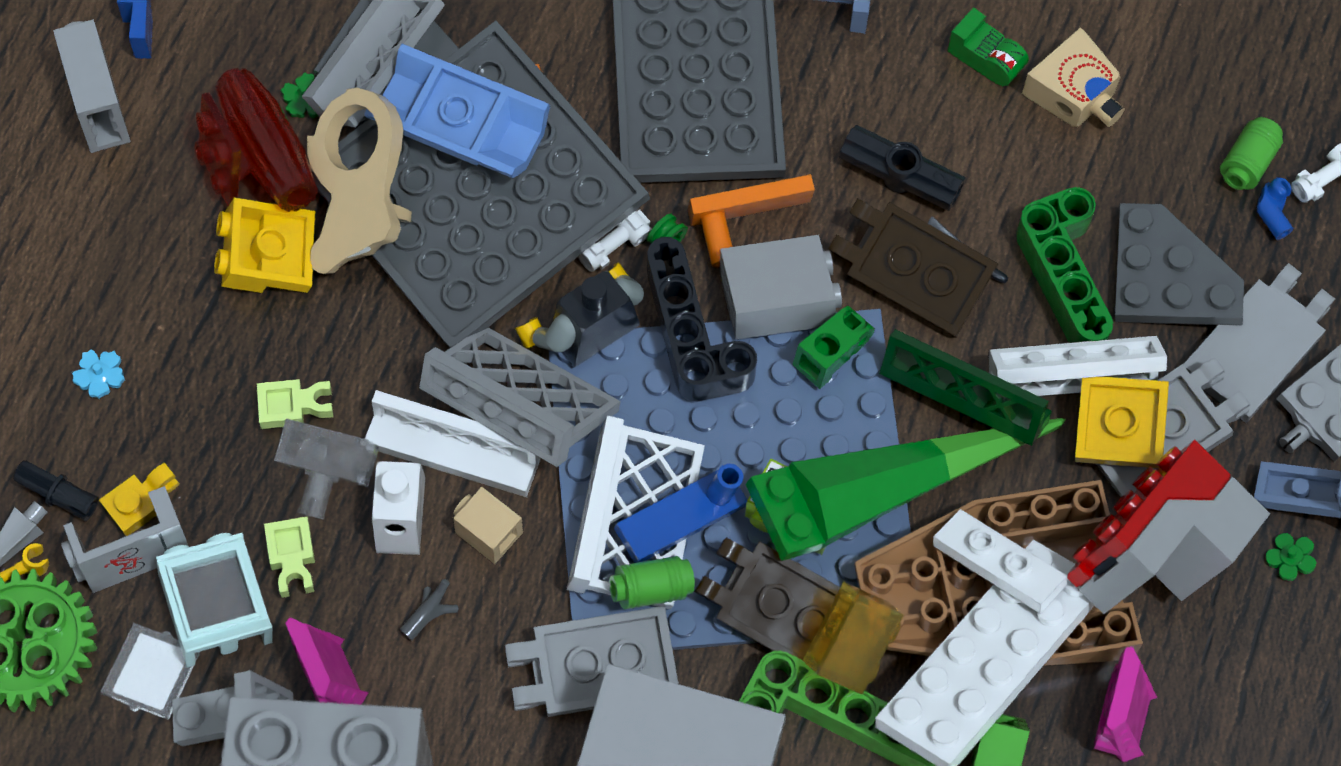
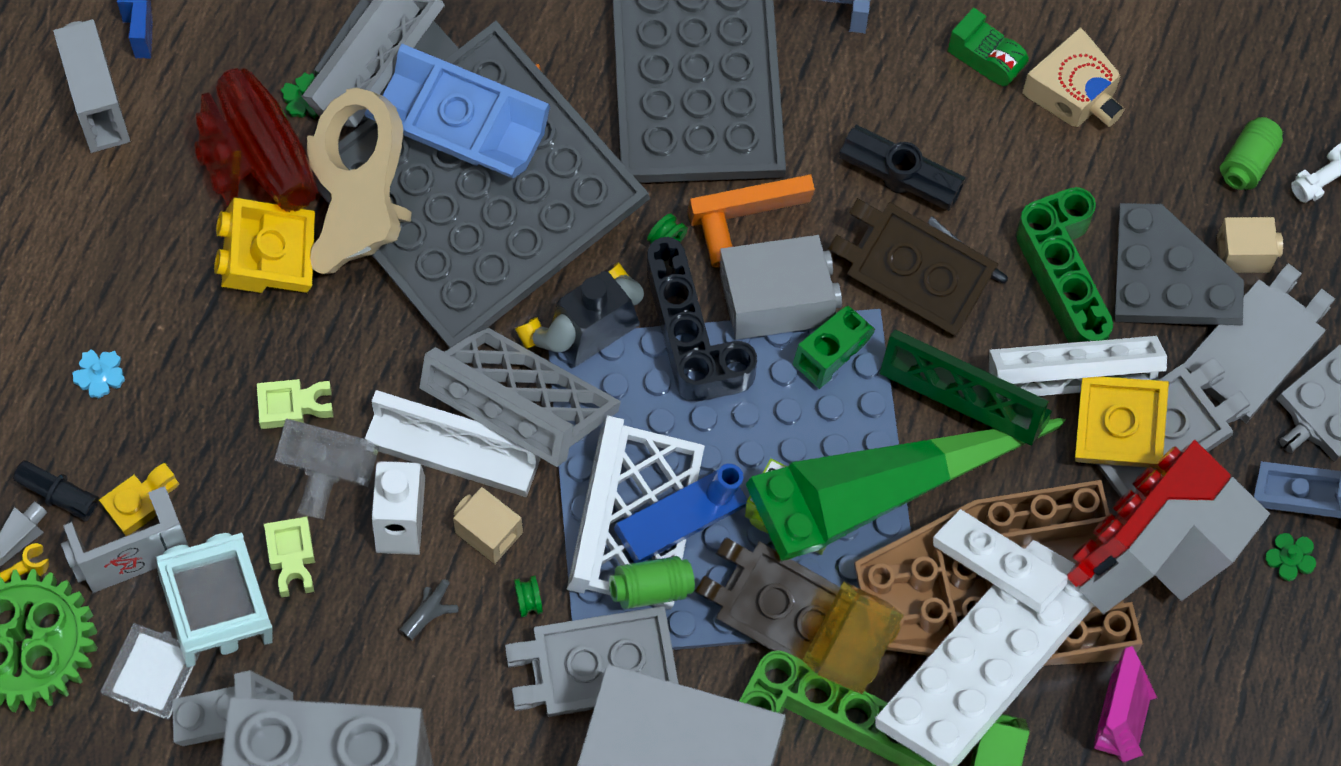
dark pink slope [286,617,368,705] -> none
white bar [578,210,652,272] -> none
blue arm [1257,177,1294,240] -> none
none -> green bush [514,575,543,618]
none -> tan brick [1217,217,1283,273]

